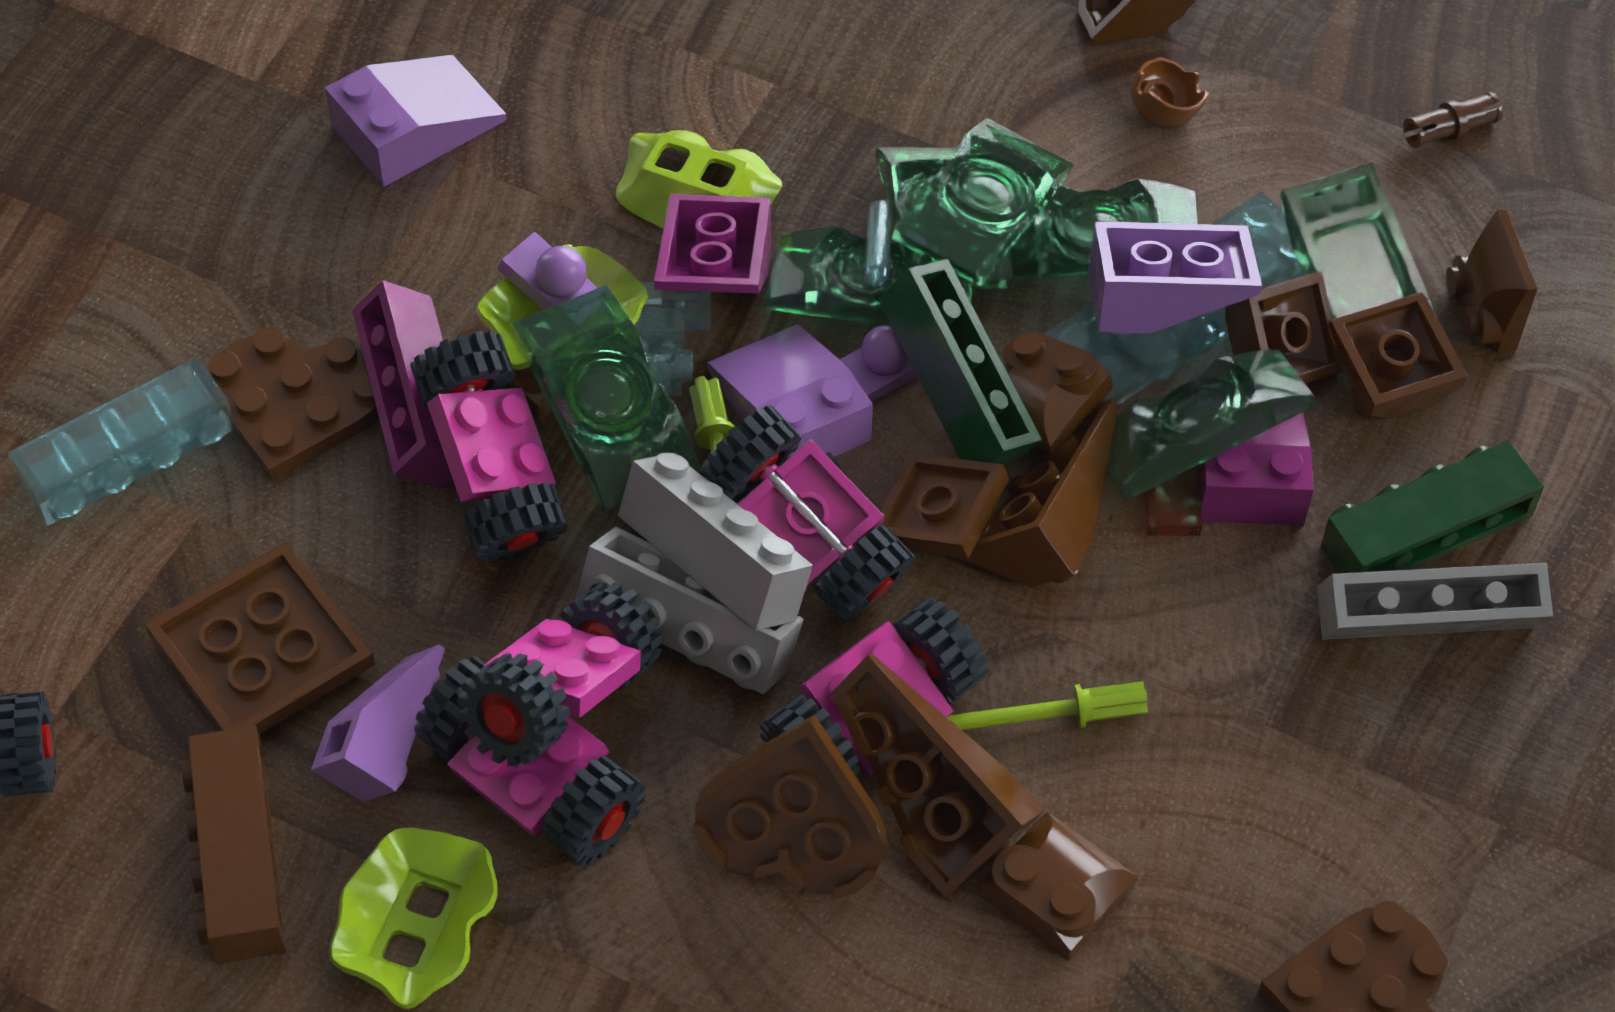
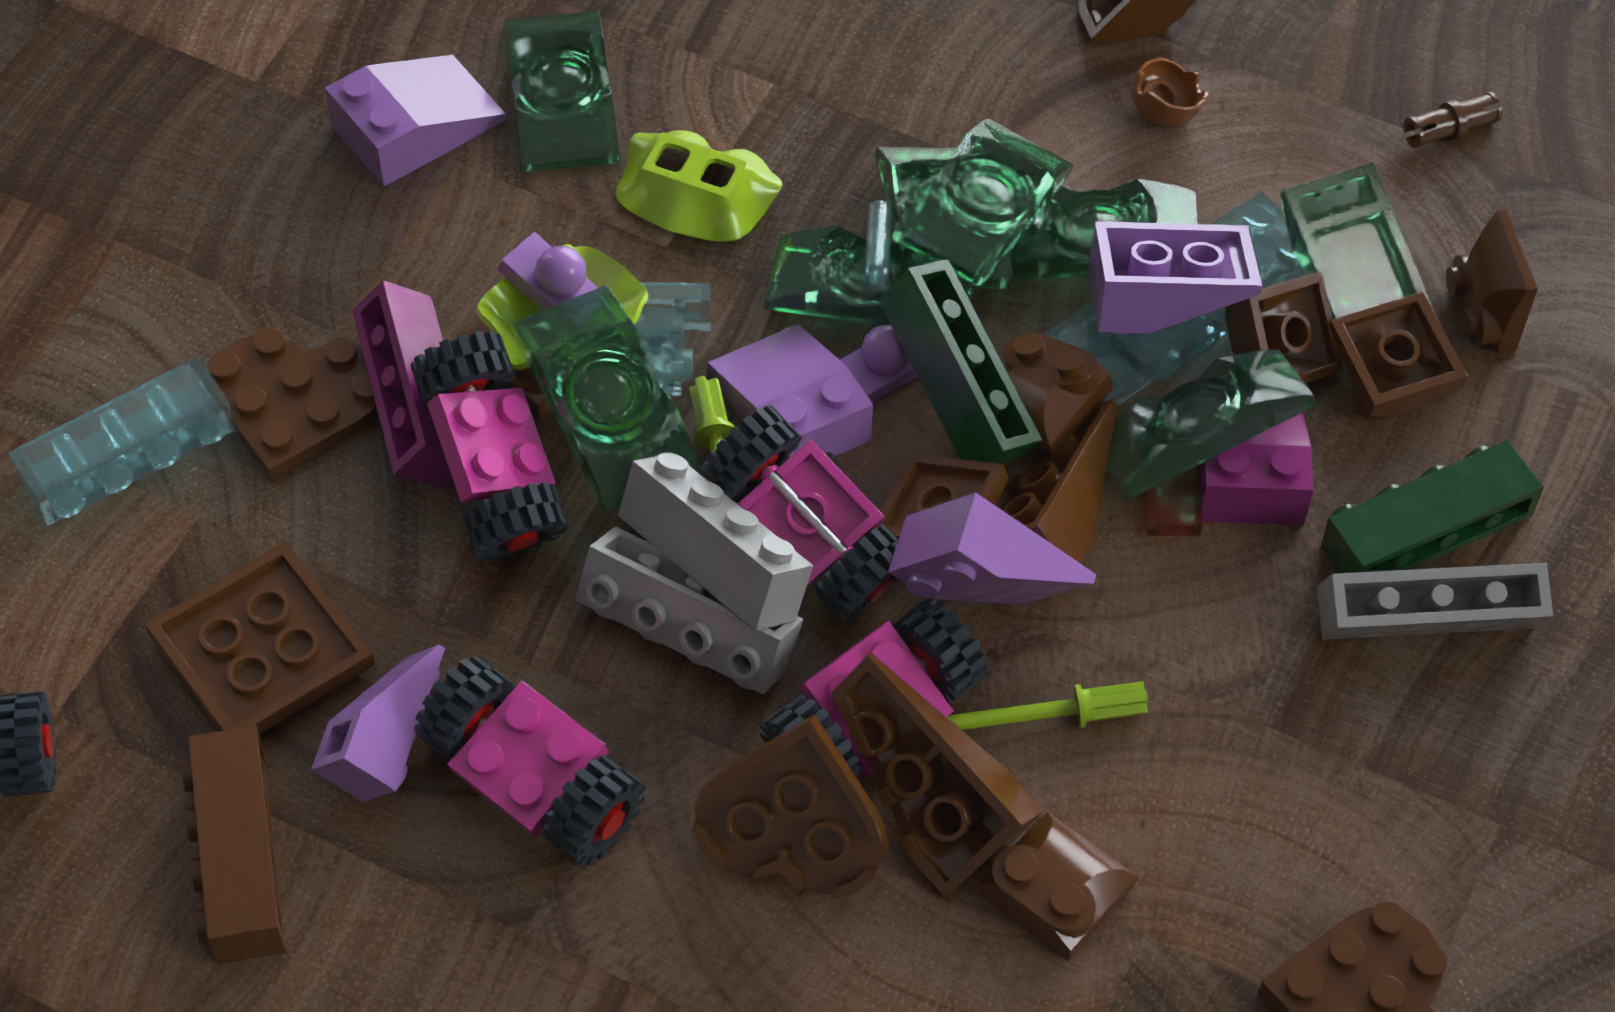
lime piece [329,827,498,1009] -> none
plate [457,582,663,767] -> none
magenta slope [654,194,771,294] -> none
none -> clear green slope [504,10,620,173]
none -> medium lavender slope [888,493,1096,605]

